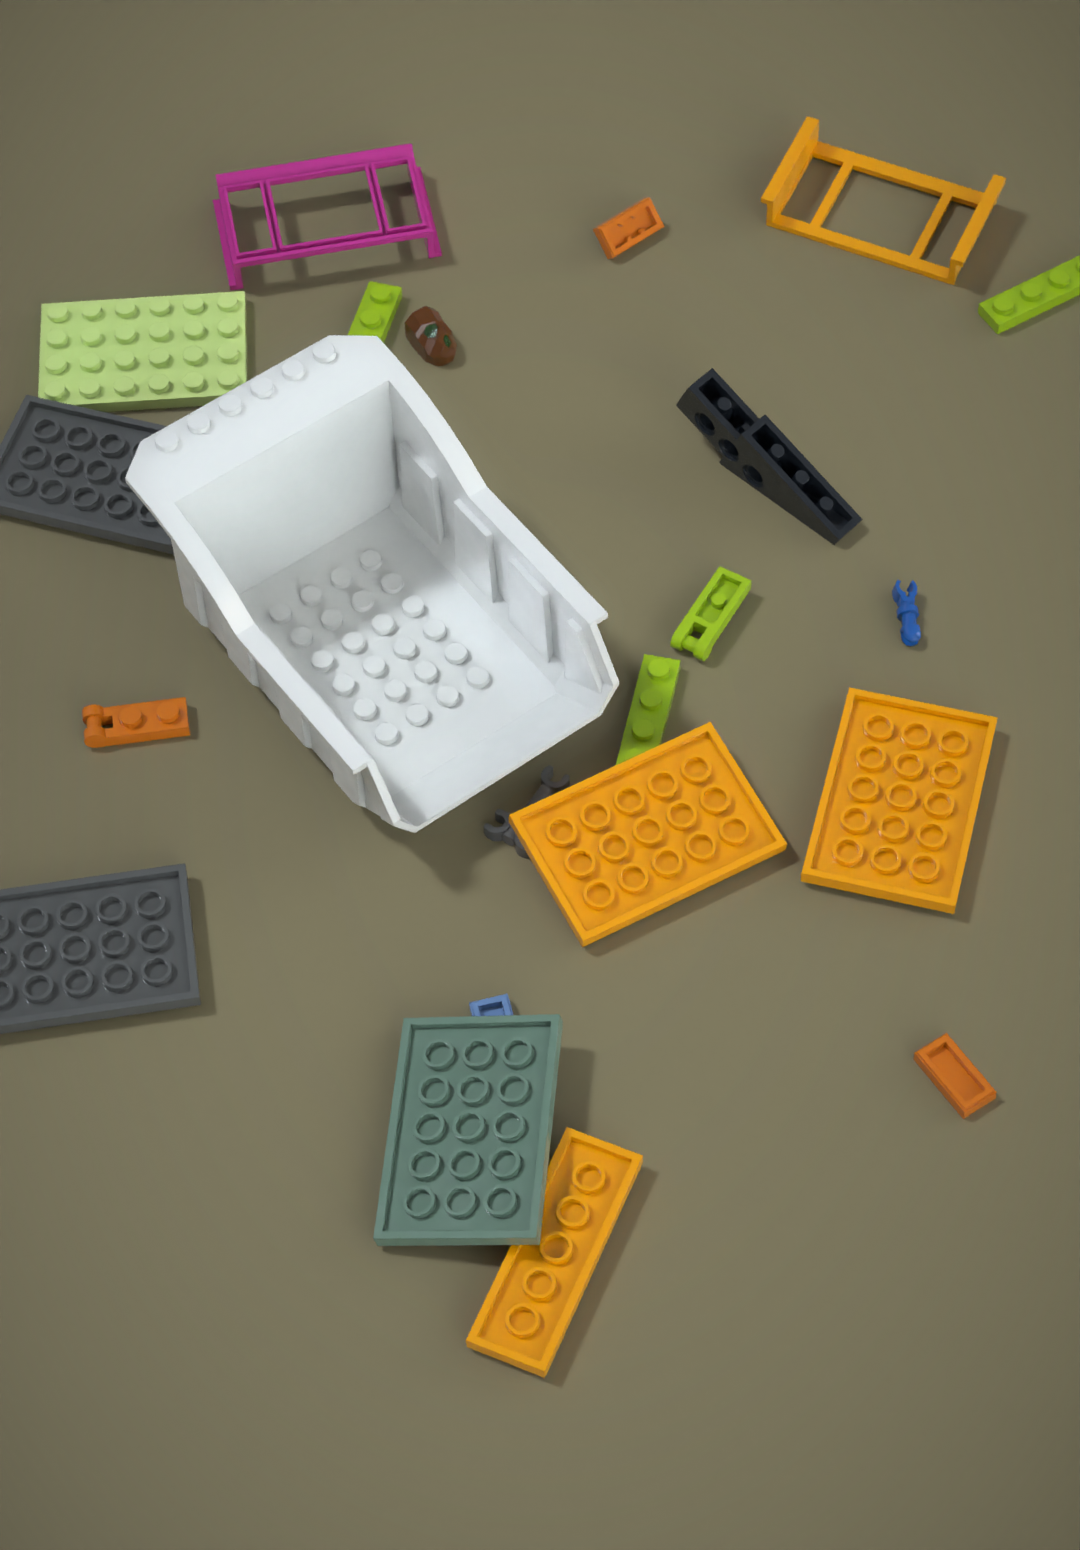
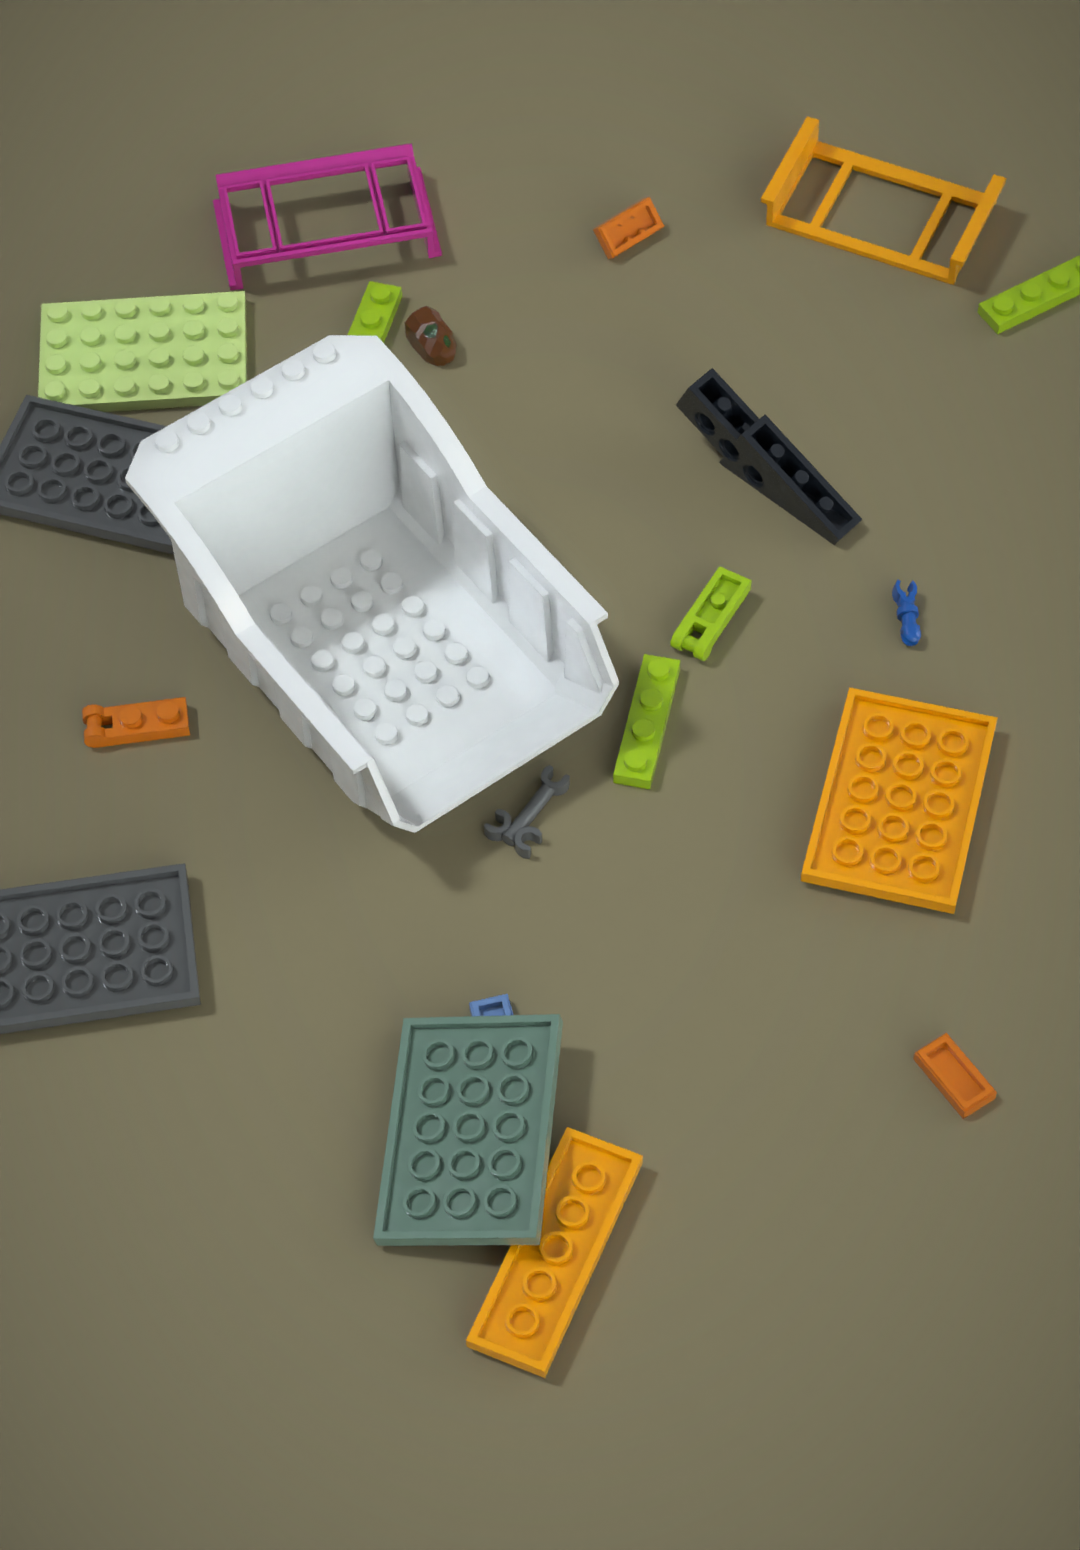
light orange plate [509,722,787,948] -> none

